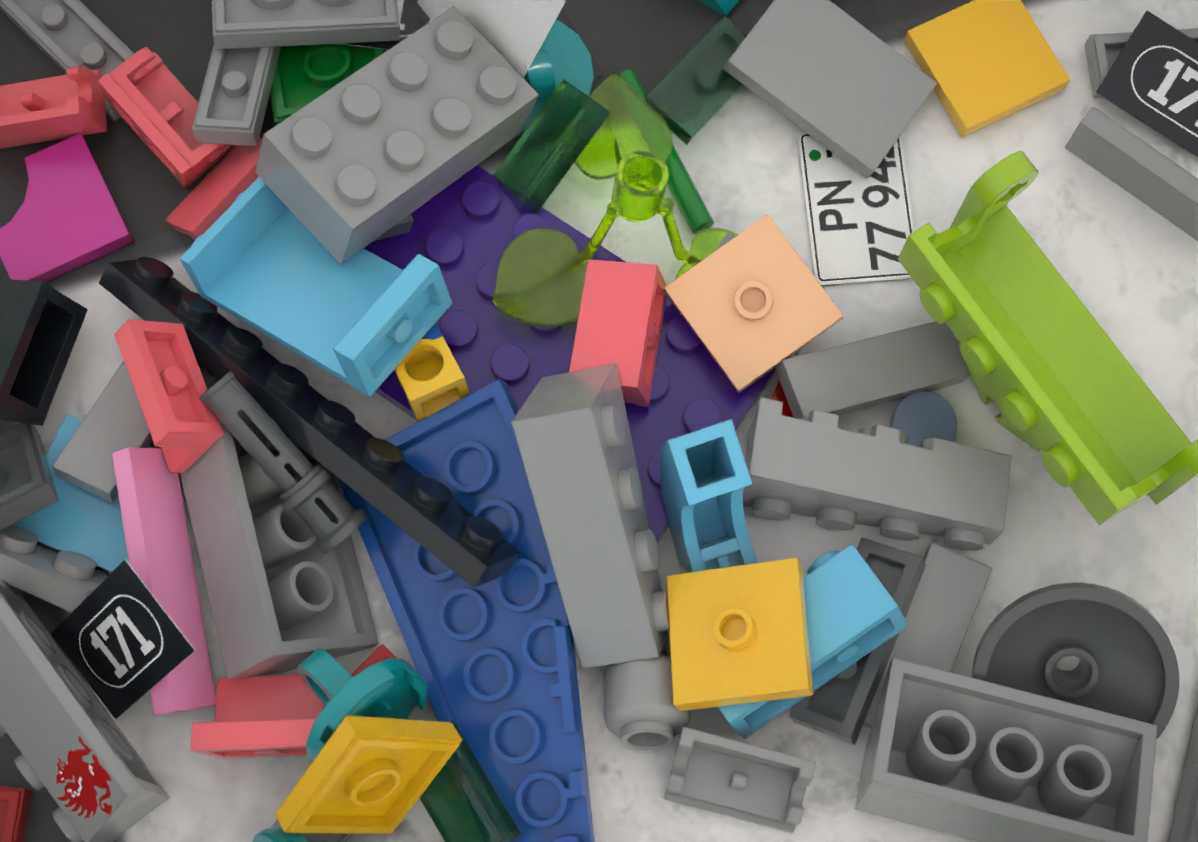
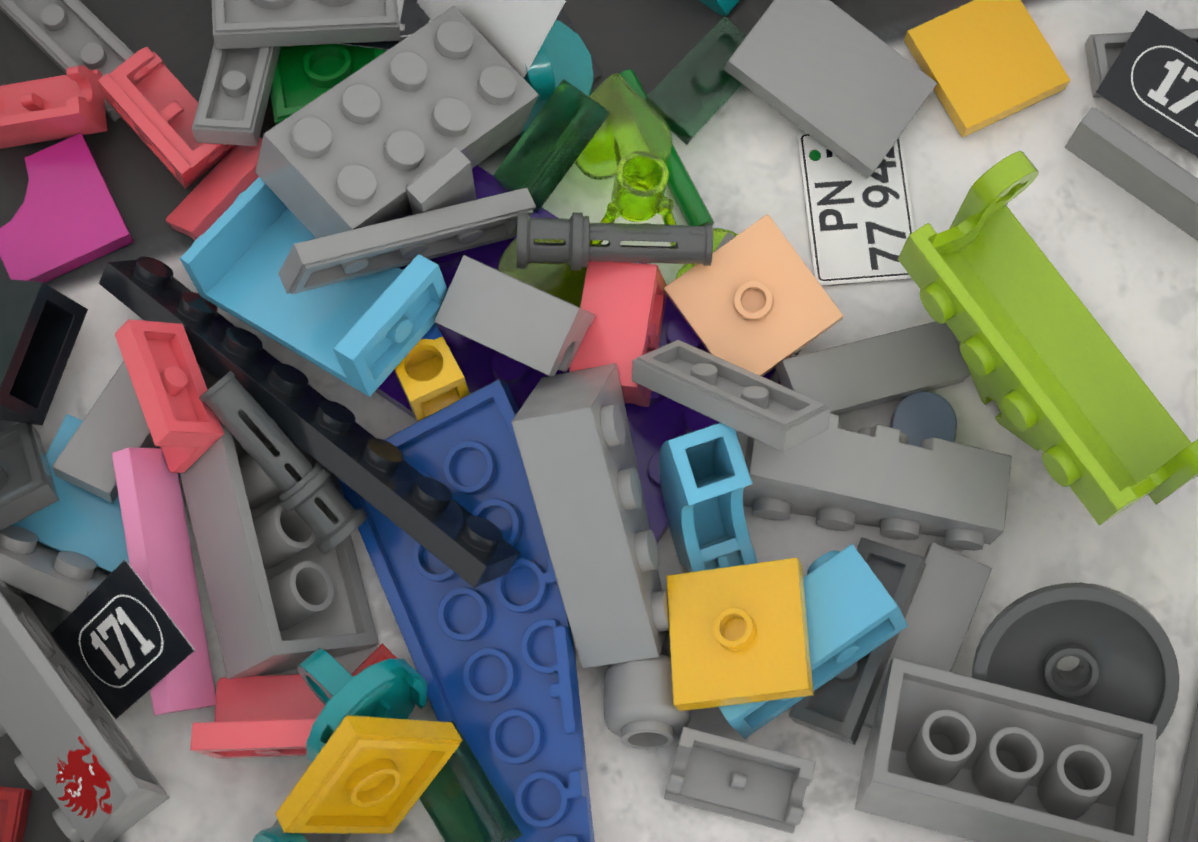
none -> light grey tile [278,188,536,295]
none -> light grey tile [406,146,477,215]
none -> light grey hinge [434,255,596,377]
none -> dark grey pin [516,211,713,271]
none -> light grey tile [632,340,830,452]

